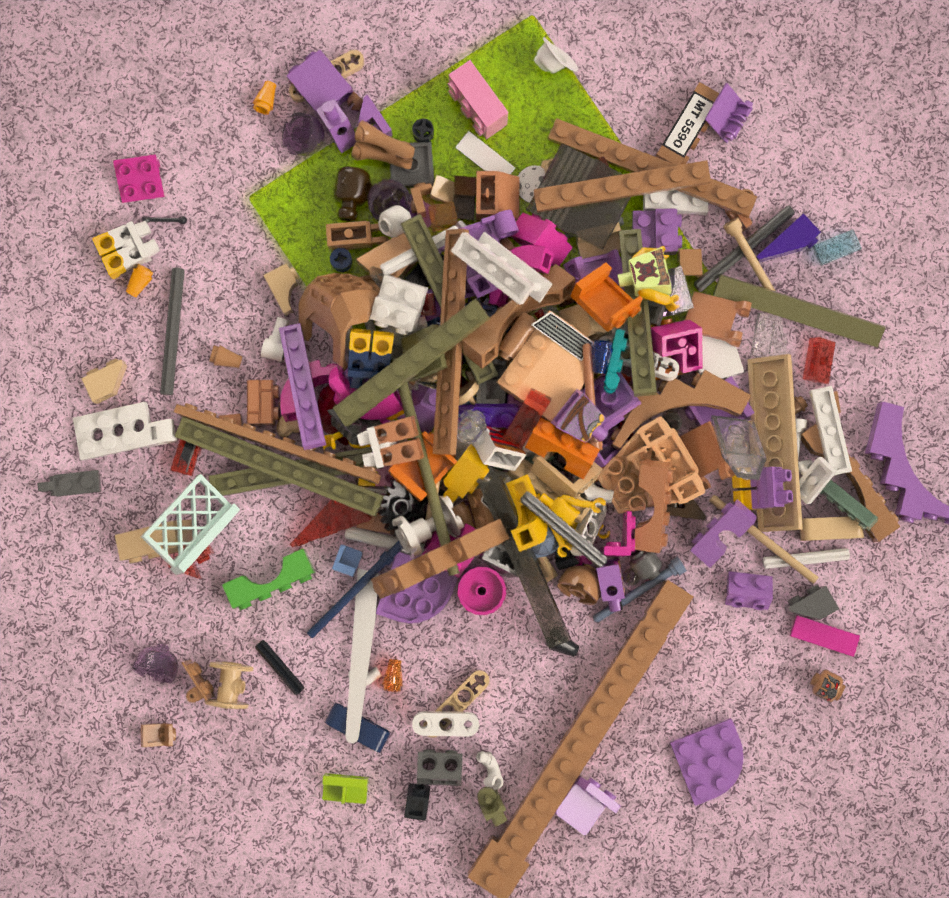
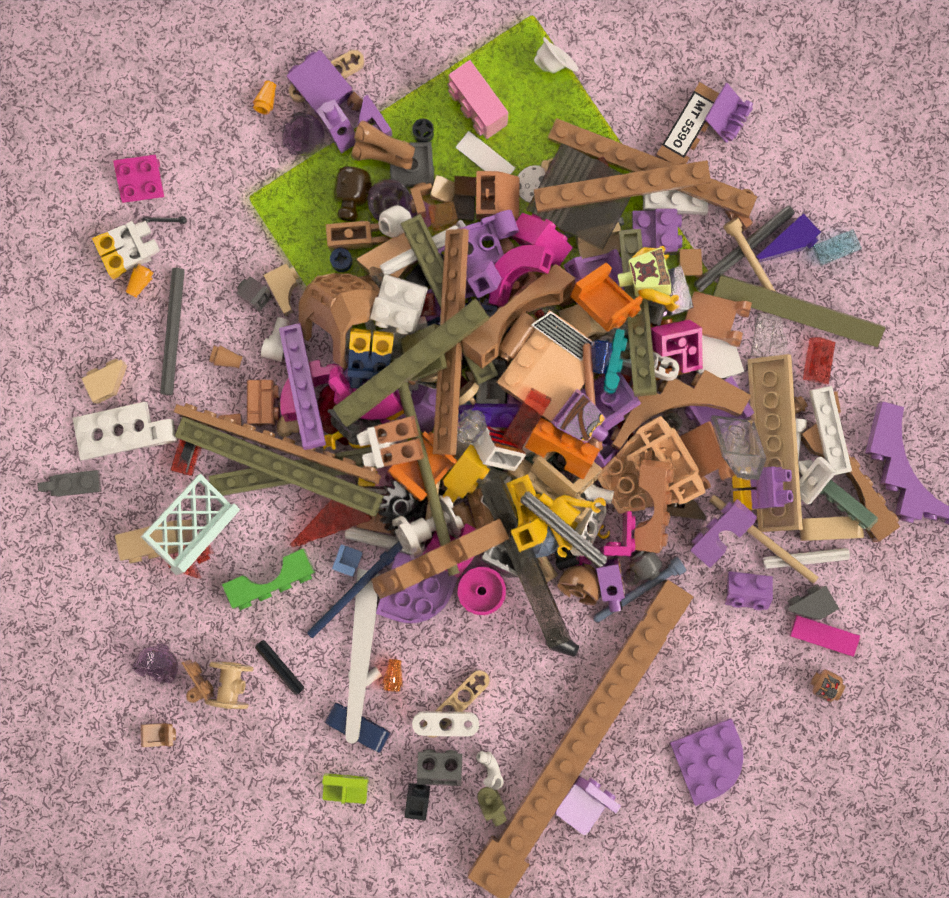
white fence [451,232,552,305] -> none
none -> dark grey slope [237,276,273,312]

